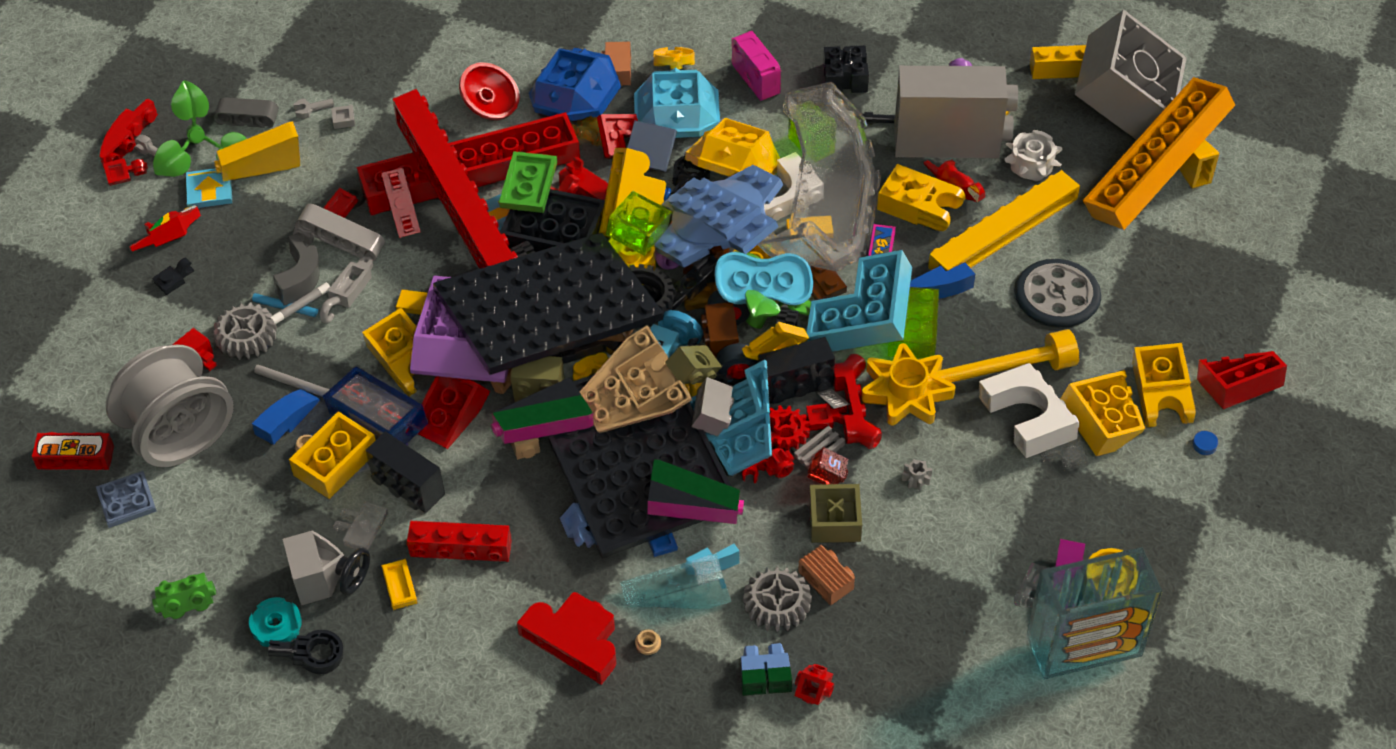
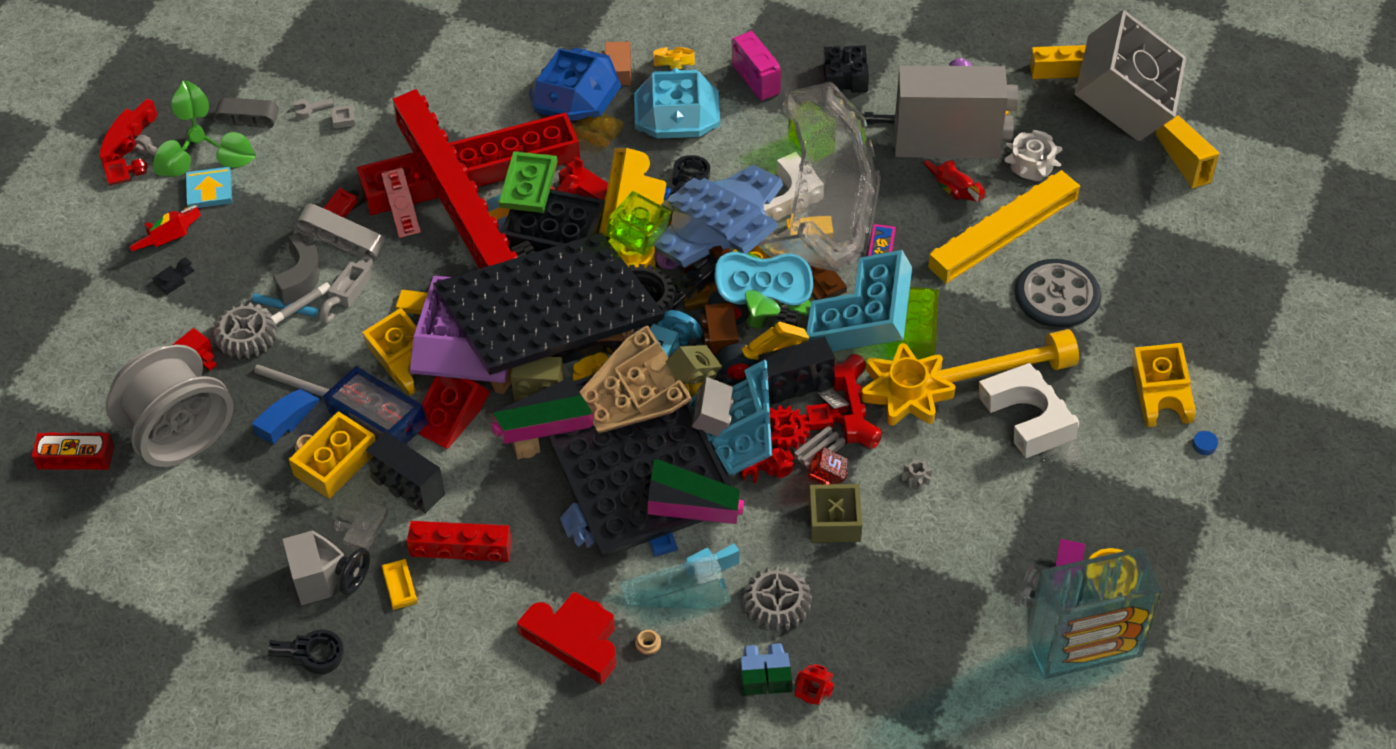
sand blue tile [96,471,157,528] -> none
bright green brick [152,572,216,619] -> none
yellow slope [214,121,300,182] -> none
teal plate [249,597,302,647] -> none
red dish [459,62,520,120] -> none
red plate [597,114,638,158] -> none
sand blue tile [627,121,677,172] -> none
yellow piece [685,118,781,177] -> none
nougat brick [798,545,855,606] -> none
yellow brick [877,164,965,231] -> none
blue slope [908,262,976,301] -> none
yellow wedge [1060,370,1145,456] -> none
light orange brick [1083,77,1235,230] -> none
red wedge [1197,351,1287,409] -> none

